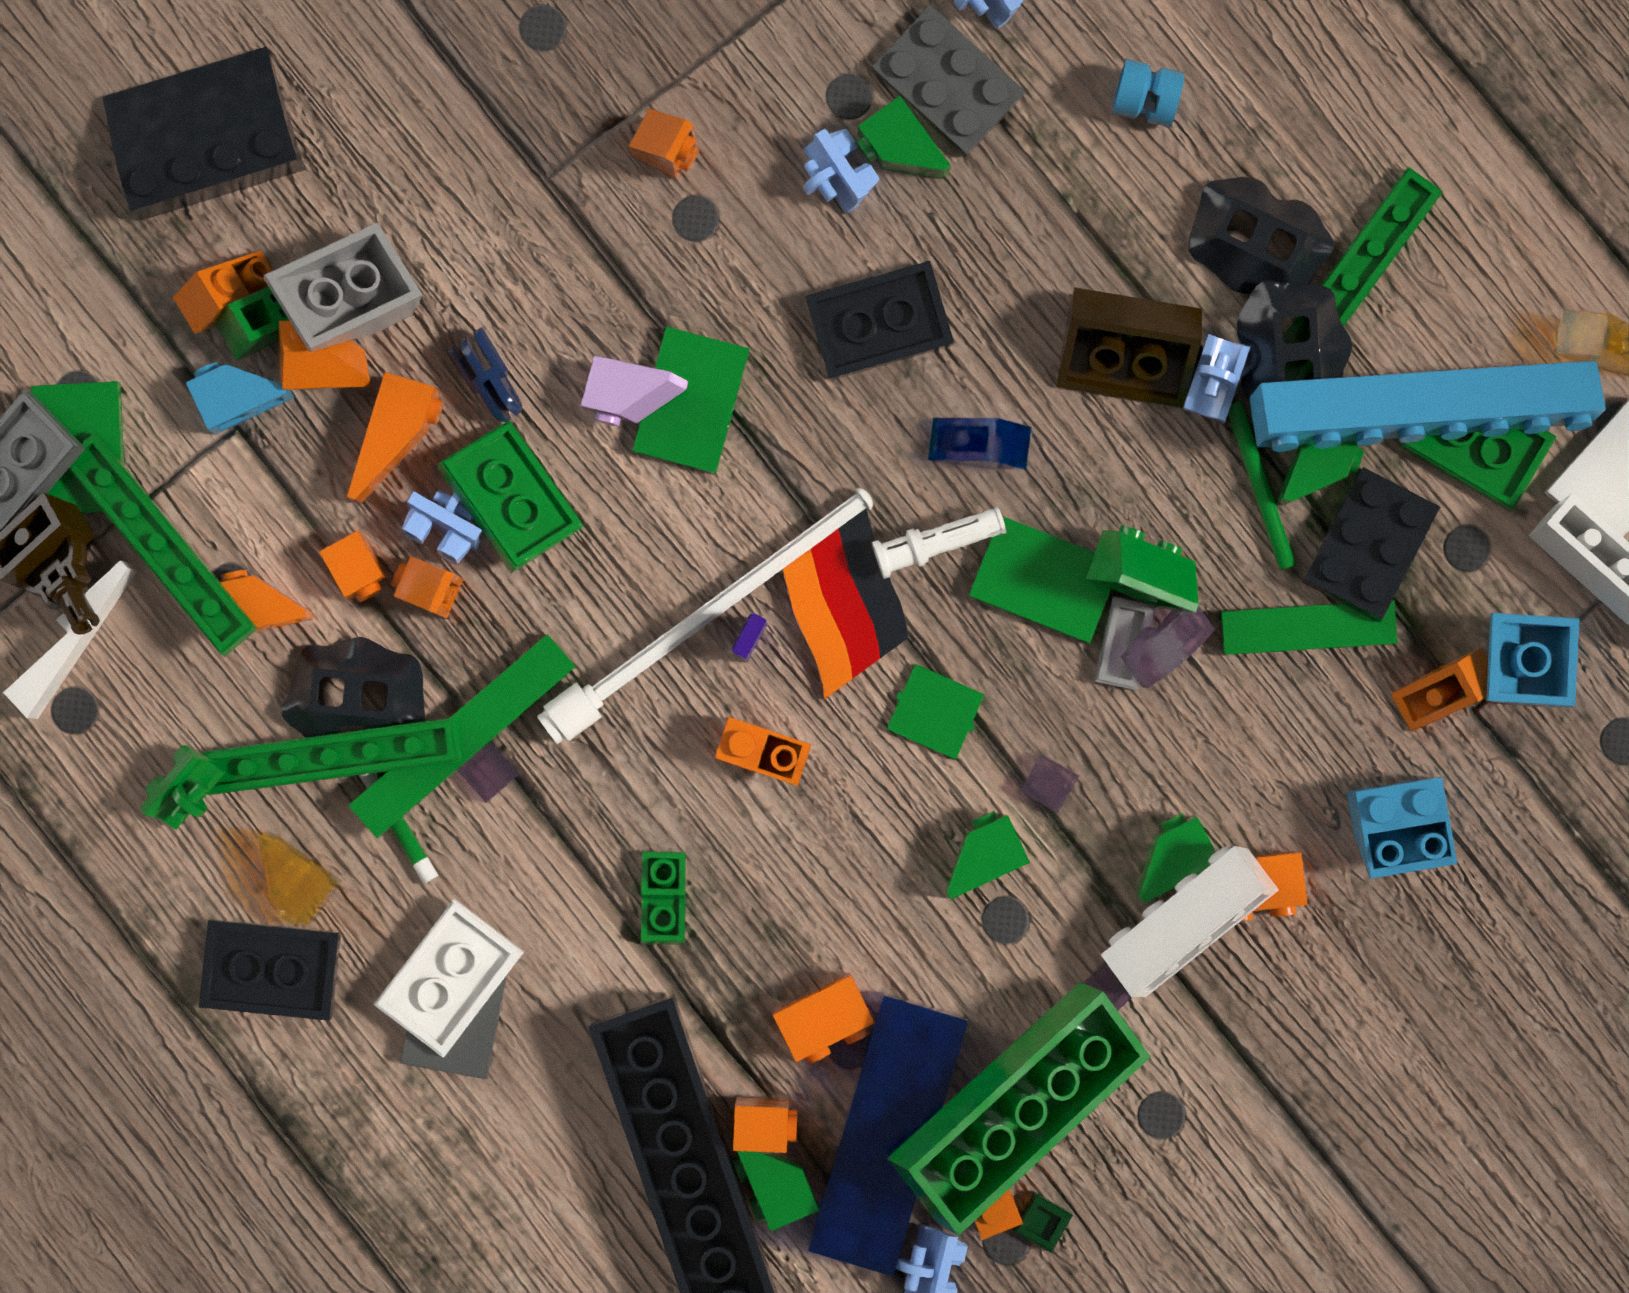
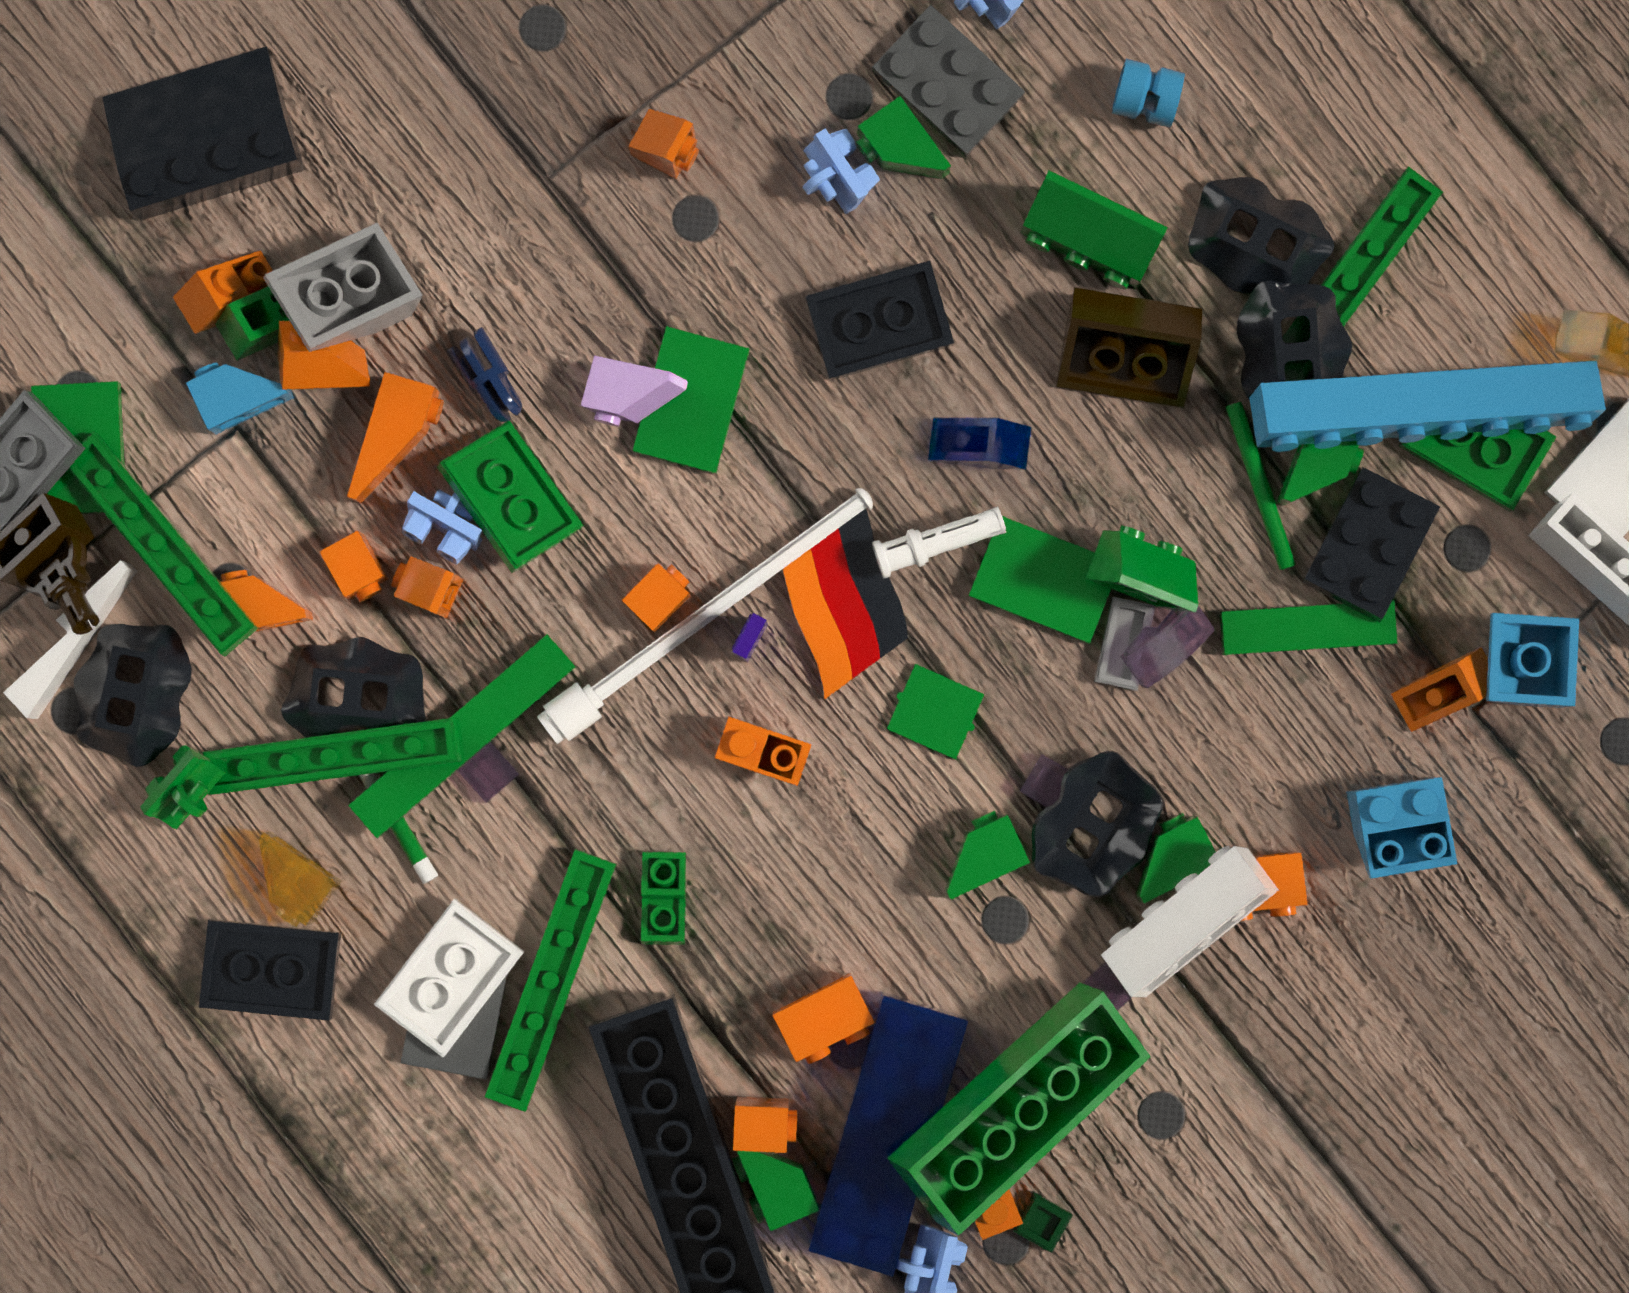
light blue hips [1183,334,1250,423] -> none
none -> black piece [74,624,192,767]
none -> green plate [485,849,617,1112]
none -> orange brick [622,563,691,633]
none -> green slope [1020,170,1168,290]
none -> black piece [1032,751,1164,897]

